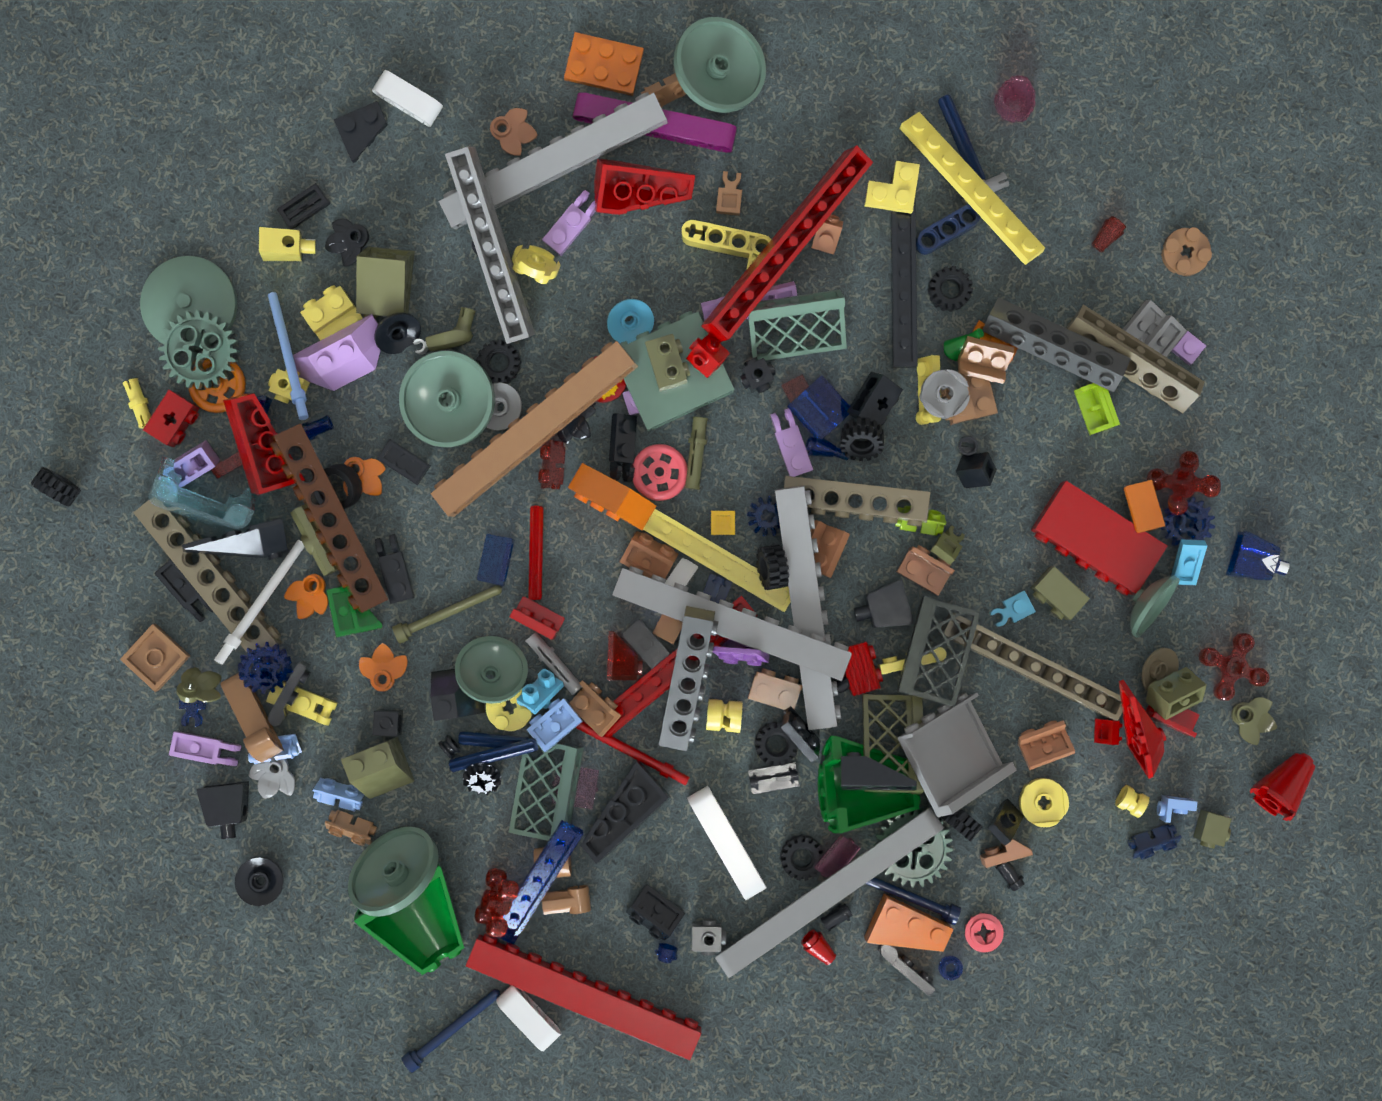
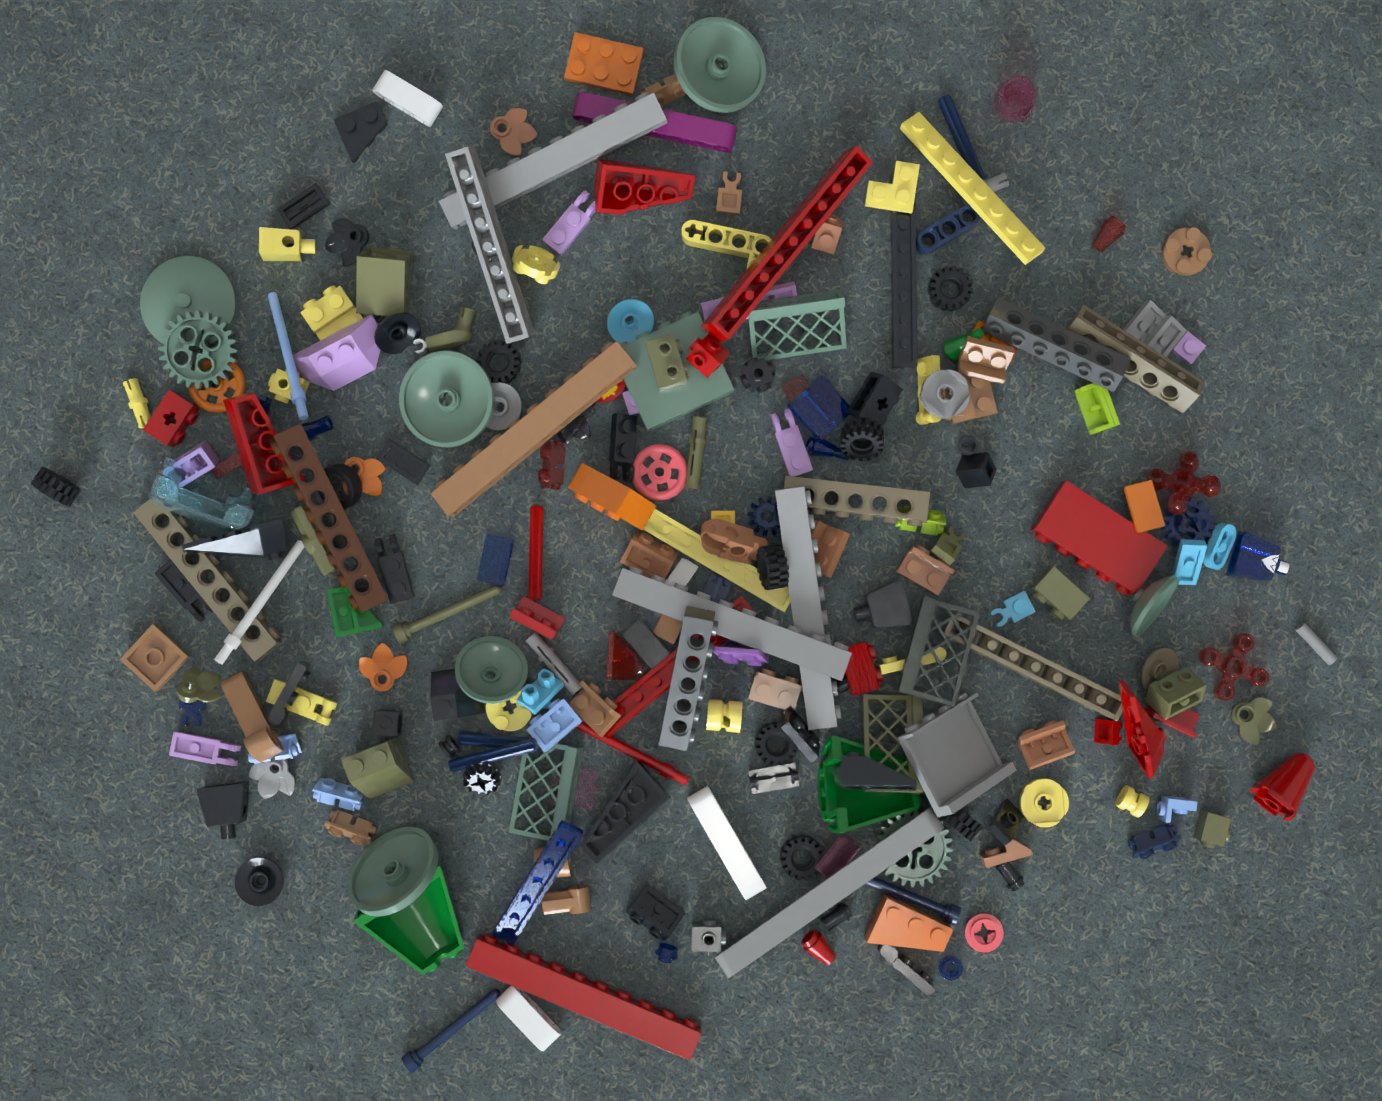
clear blue gear [238,642,293,694] -> none
orange plate [284,574,328,619] -> none
clear red gear [474,868,519,937] -> none
none -> nougat piece [701,519,770,565]
none -> medium azure plate [1203,523,1236,570]
none -> light grey piece [1295,622,1338,665]

